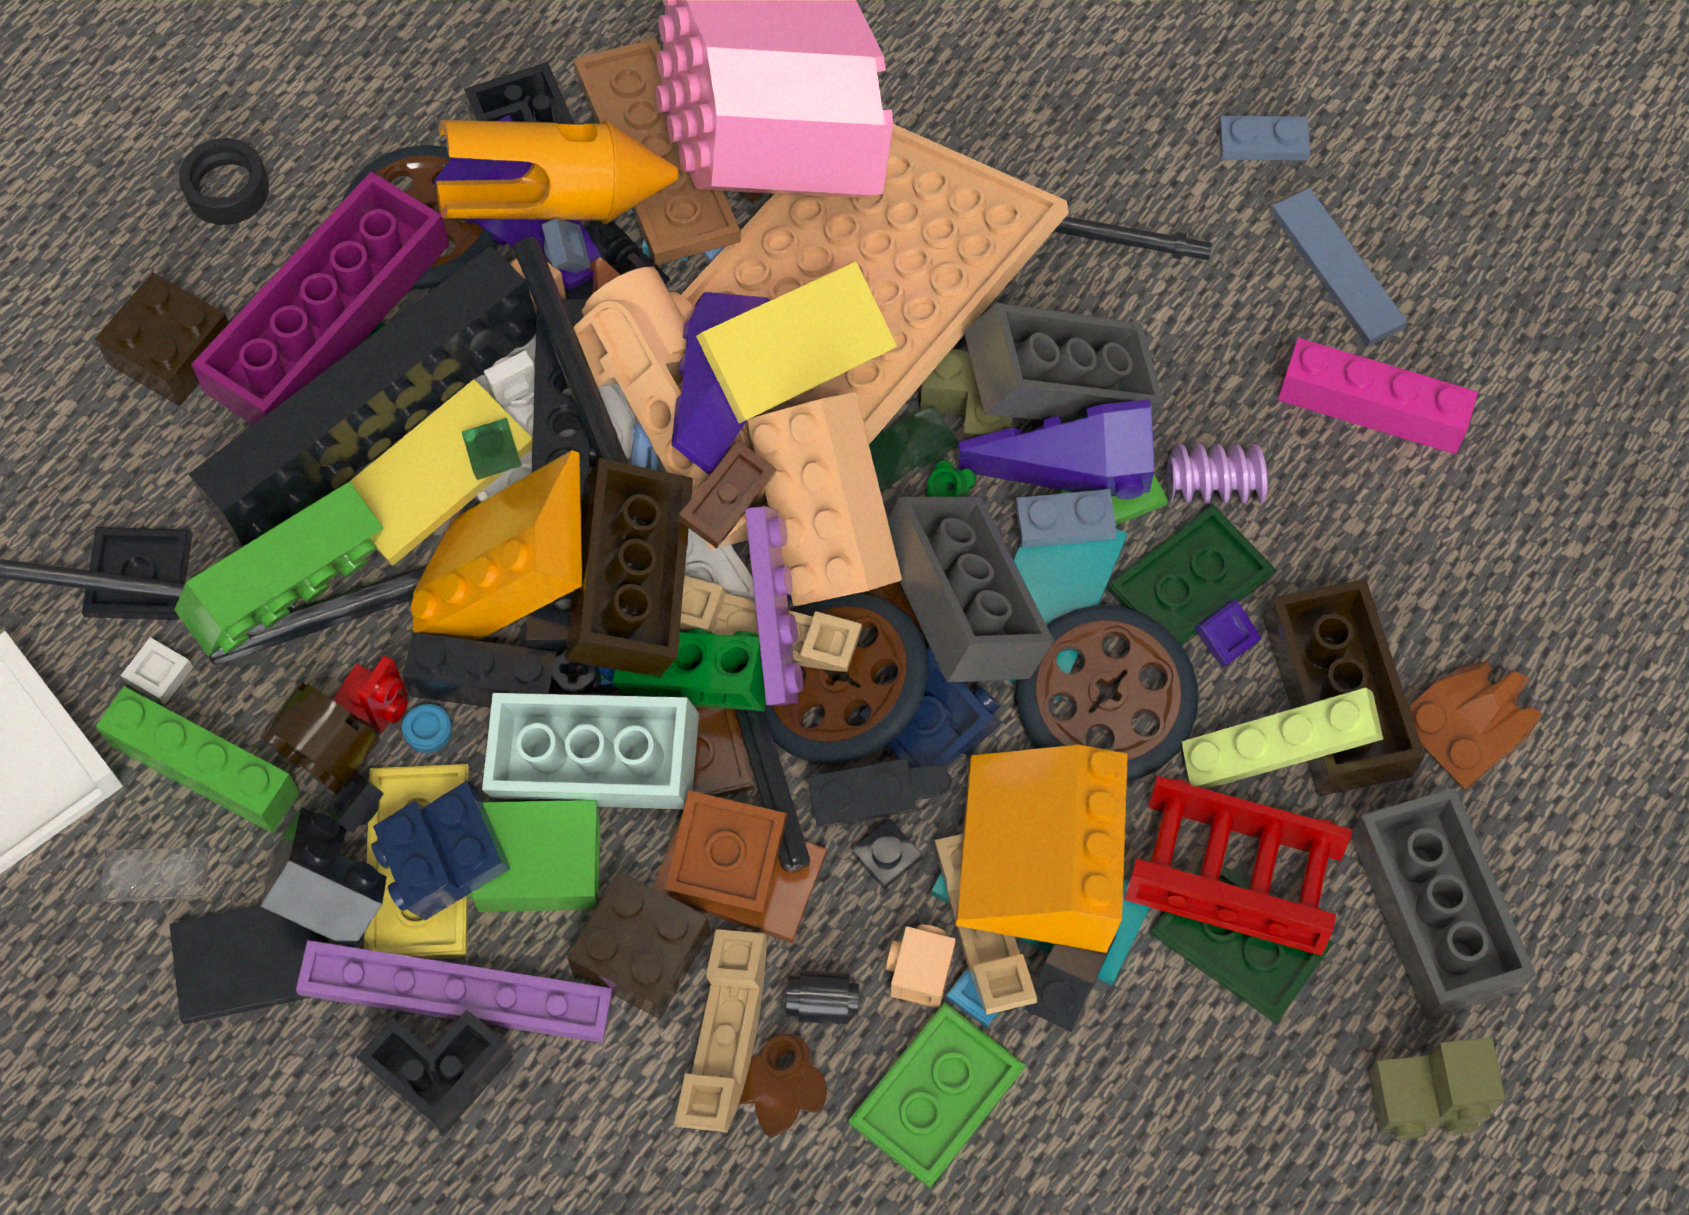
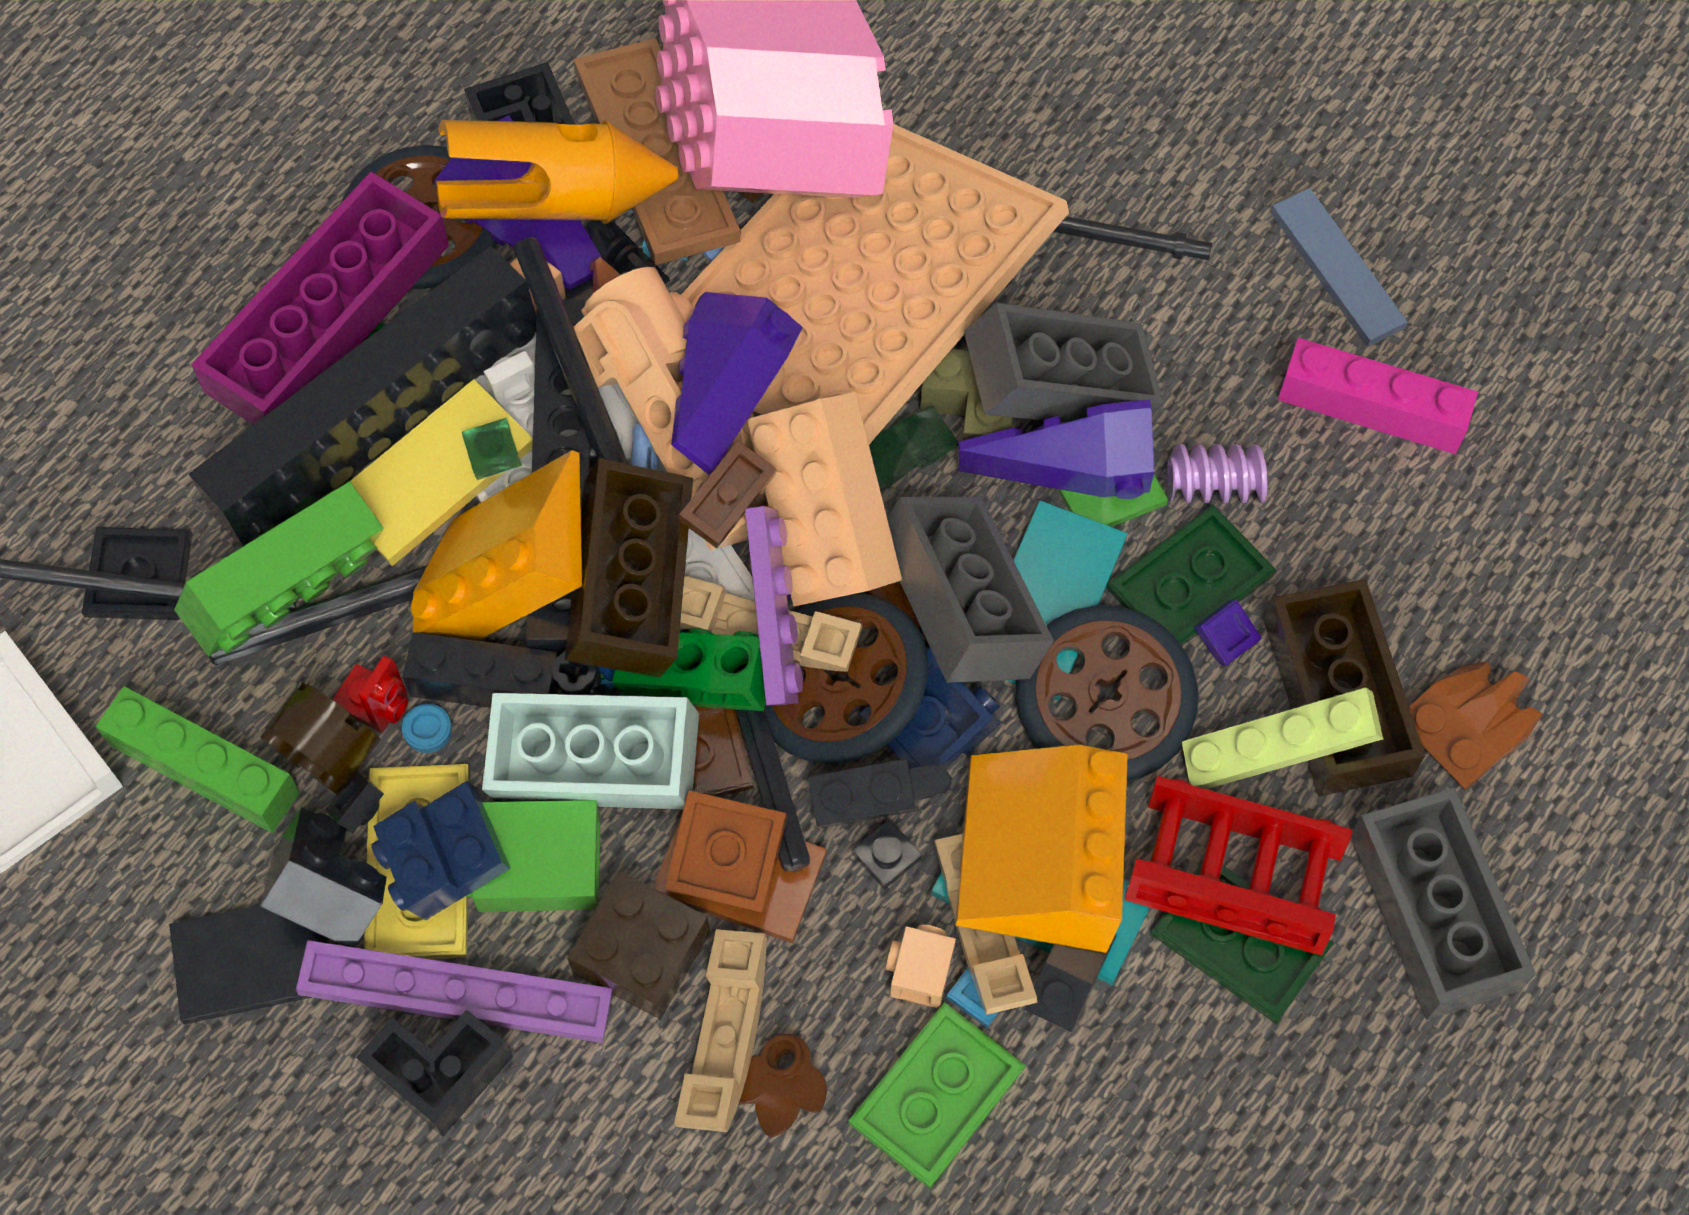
dark brown brick [95,272,229,407] -> none
clear plate [101,847,209,903] -> none
white plate [121,637,193,706] -> none
black tyre [179,138,269,225] -> none
sand blue plate [541,218,591,273] -> none
light yellow tile [696,262,897,424] -> none
black brick [786,971,859,1024] -> none
green plate [926,460,976,497] -> none
sand blue plate [1015,489,1117,548] -> none
sand blue plate [1219,116,1311,160] -> none
olive brick [1368,1037,1506,1140] -> none

